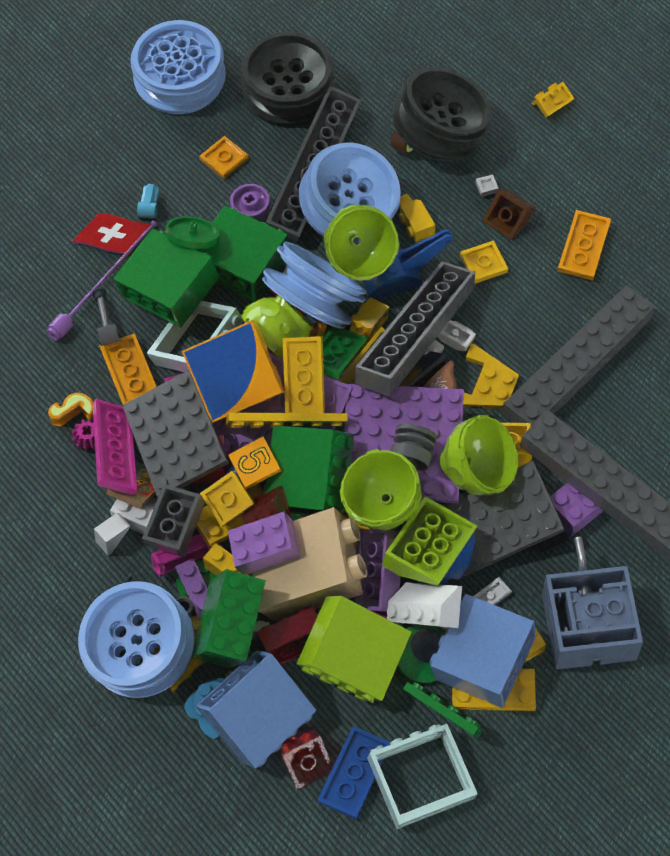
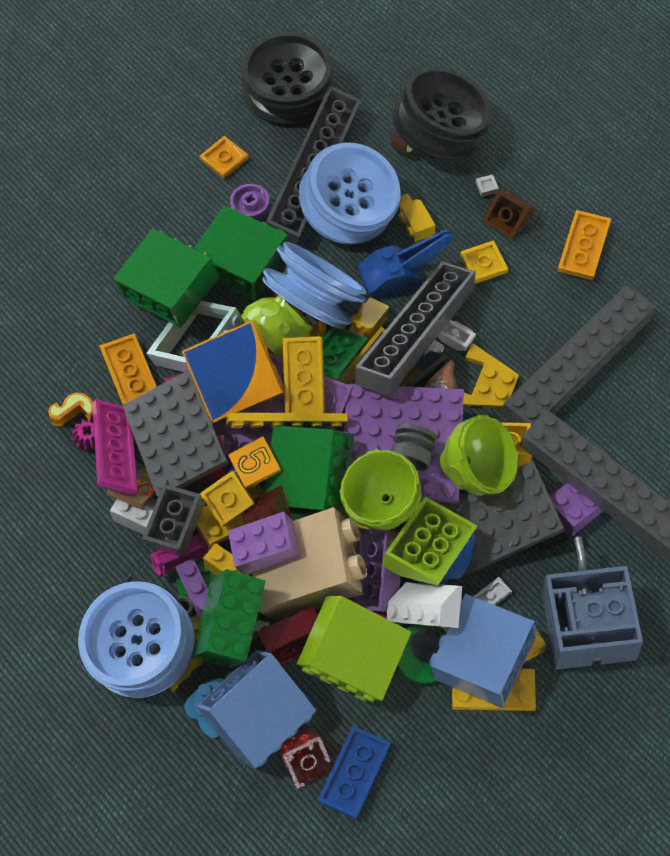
flag [46,213,158,341] -> none
dark grey piece [92,288,120,346] -> none
white slope [94,513,131,555] -> none
light blue wheel [131,20,226,114] -> none
medium azure piece [137,184,159,219] -> none
green piece [165,216,220,249] -> none
lime rock [324,204,399,281] -> none
light aqua window [367,724,477,829] -> none
green plate [403,682,482,739] -> none
yellow bracket [531,82,574,118] -> none

